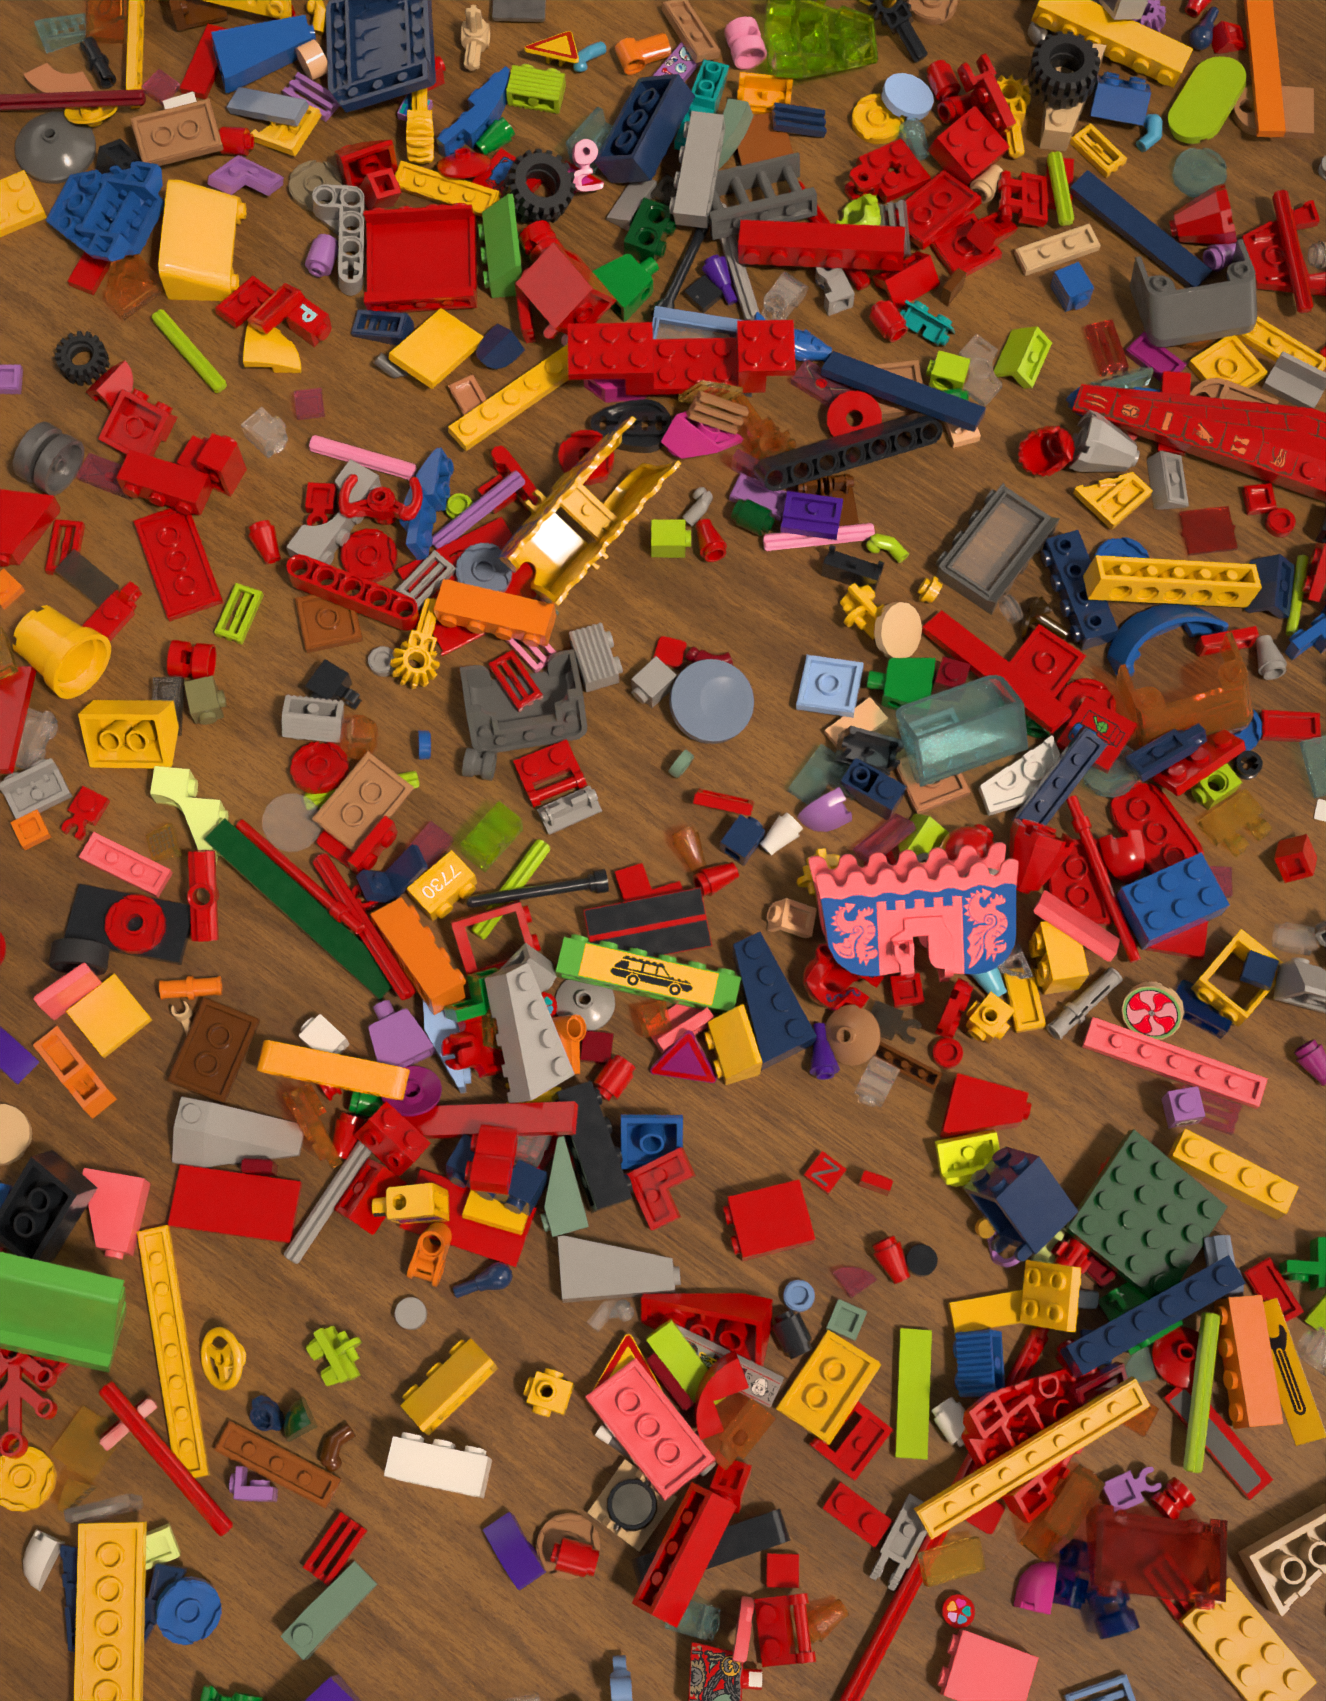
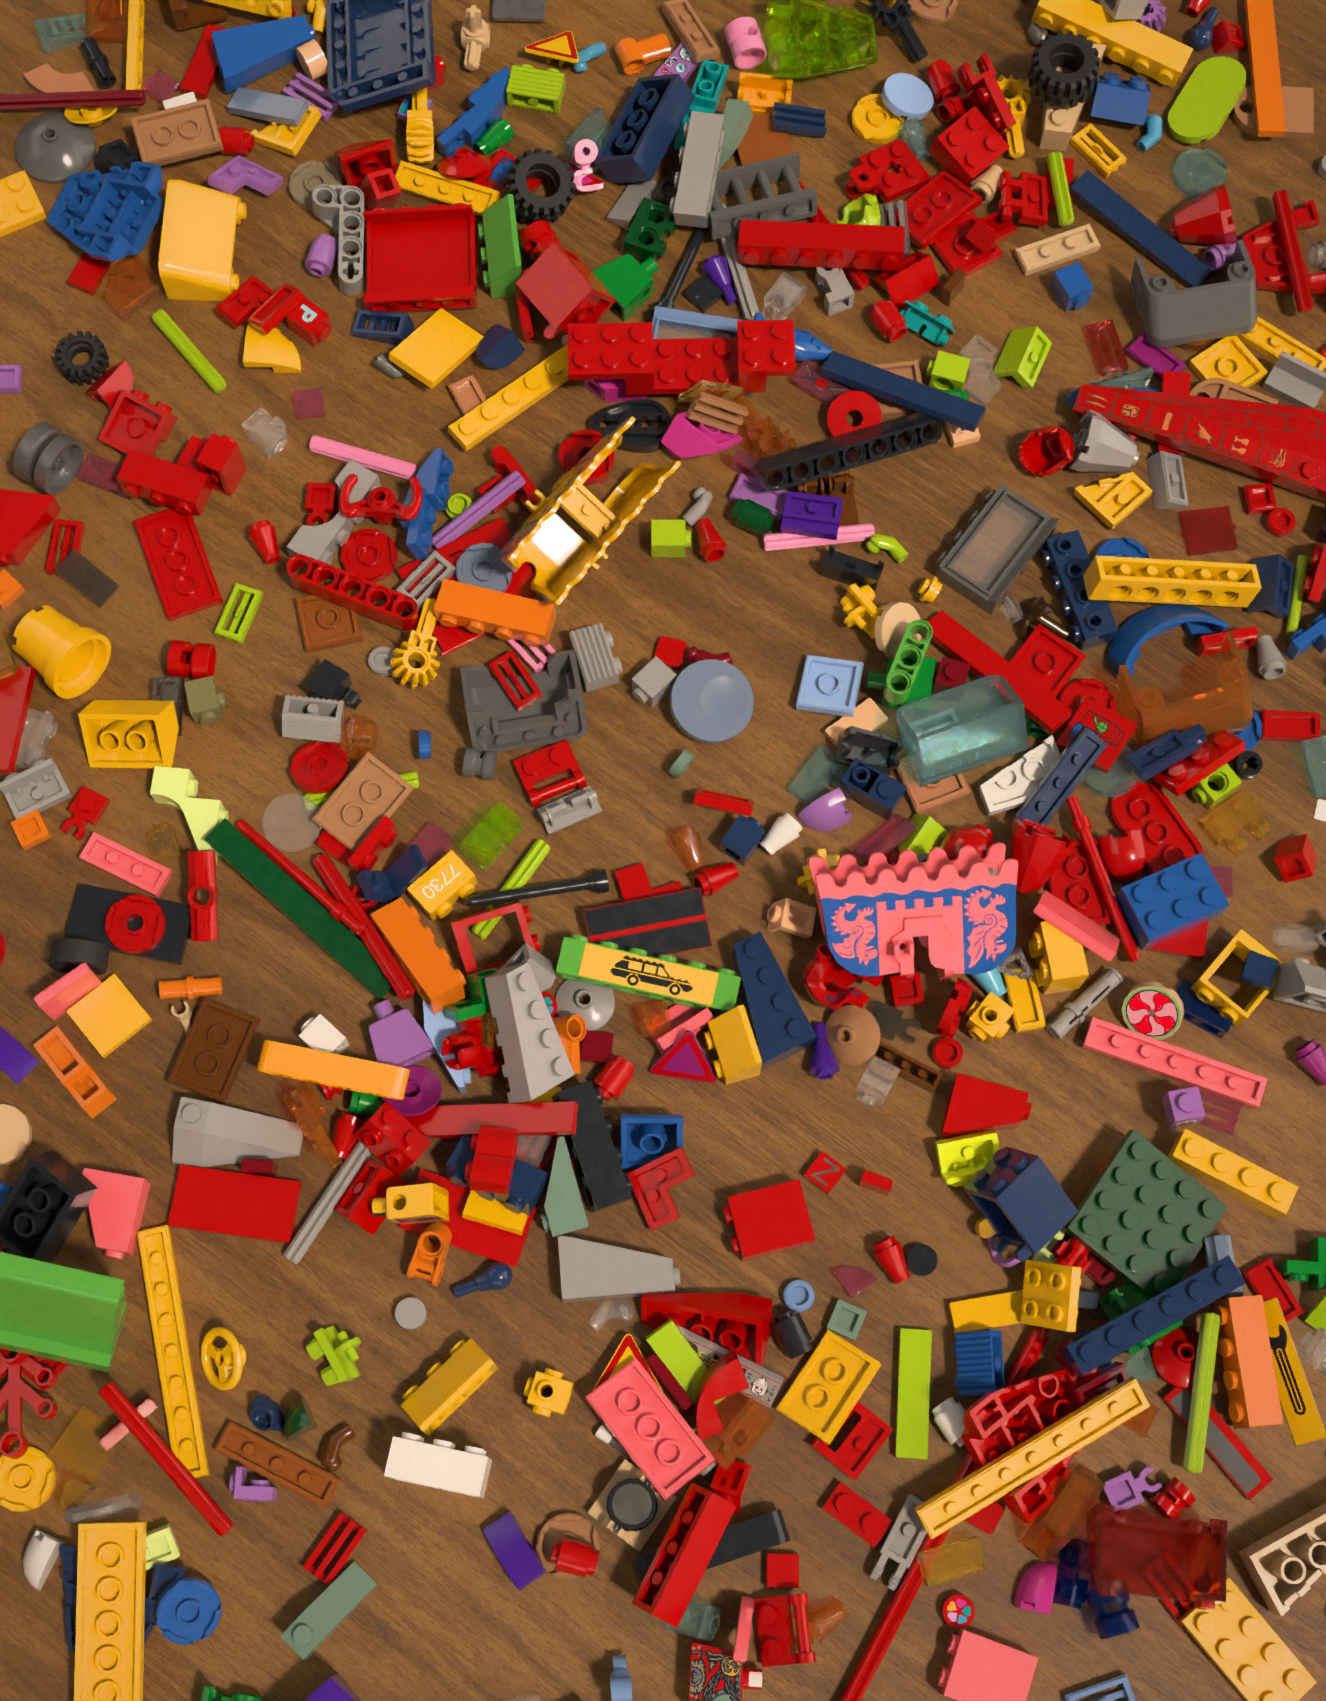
red hinge [82,581,142,642] -> none
none -> bright green beam [883,619,933,705]

